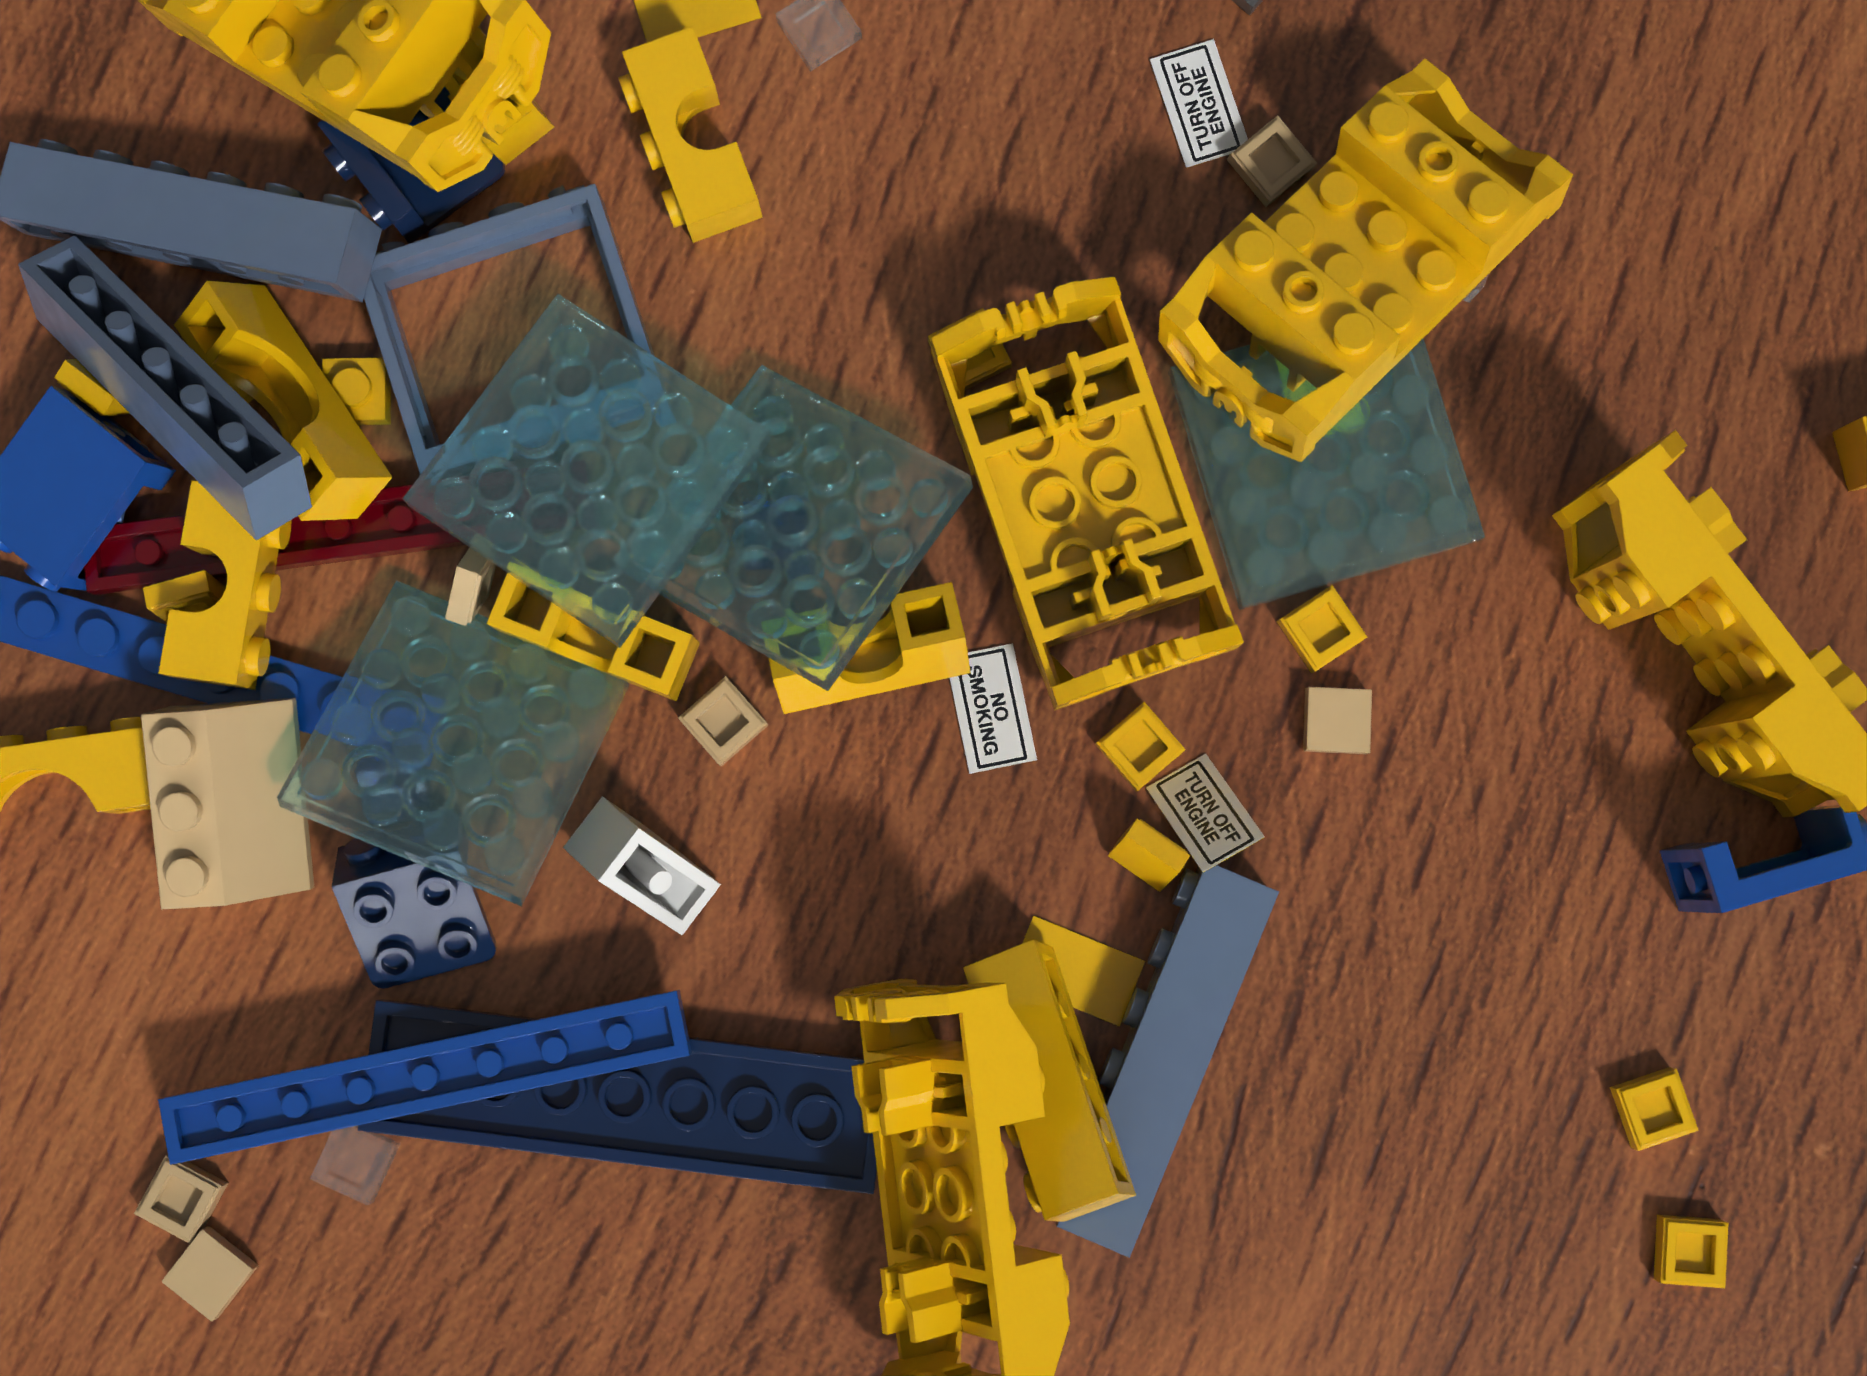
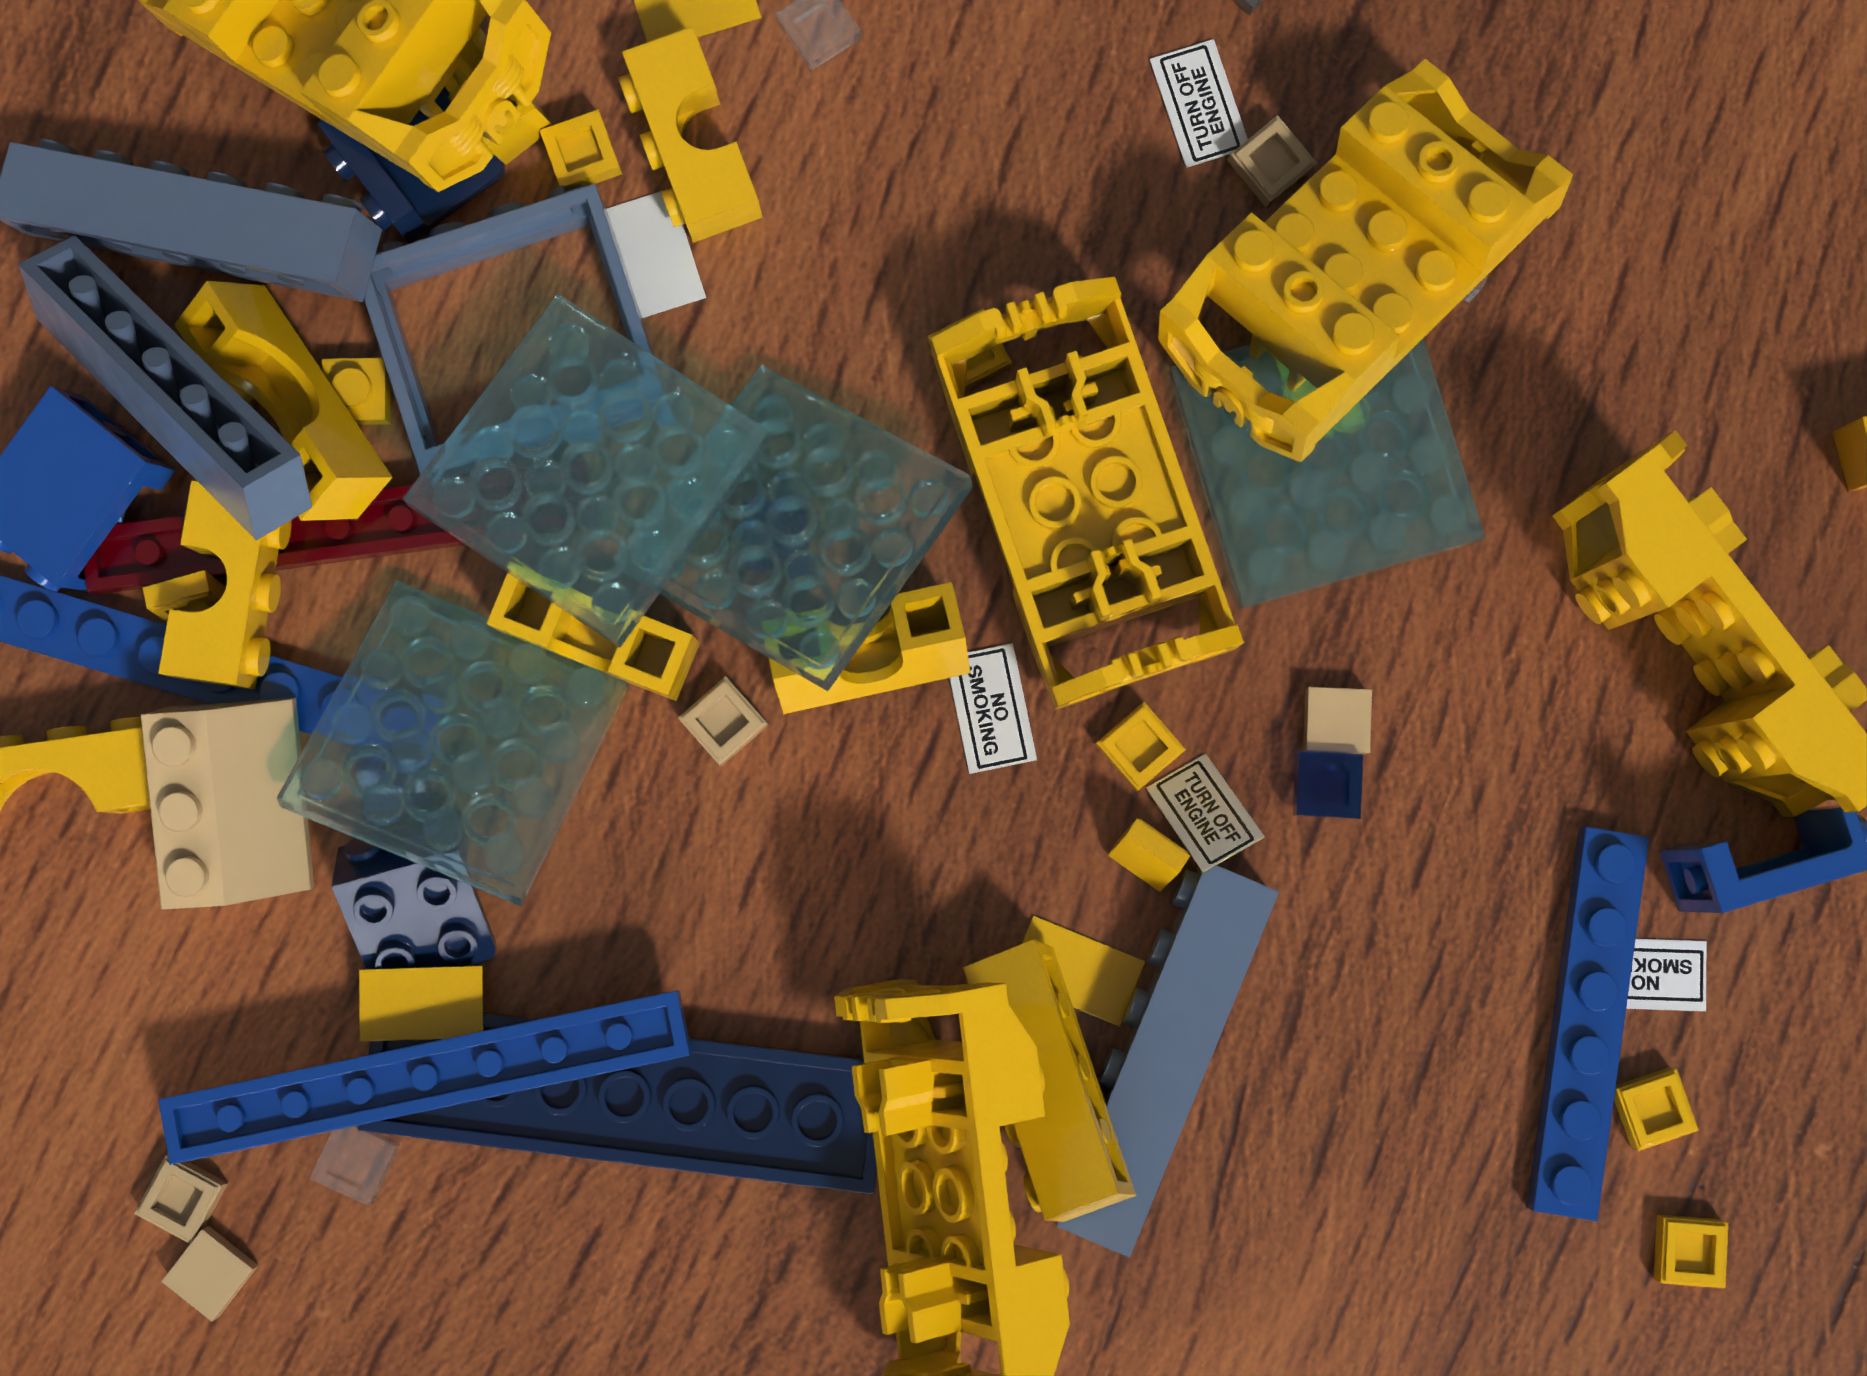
yellow tile [54,359,130,416] -> none
tan tile [445,536,500,626] -> none
white slope [563,796,721,935] -> none
yellow tile [1276,585,1367,674] -> none
none -> yellow sticker [359,966,483,1042]
none -> yellow plate [539,109,622,191]
none -> white sticker [606,189,706,318]
none -> clear blue plate [1293,751,1363,819]
none -> blue plate [1527,827,1649,1222]
none -> white sticker [1626,939,1707,1011]

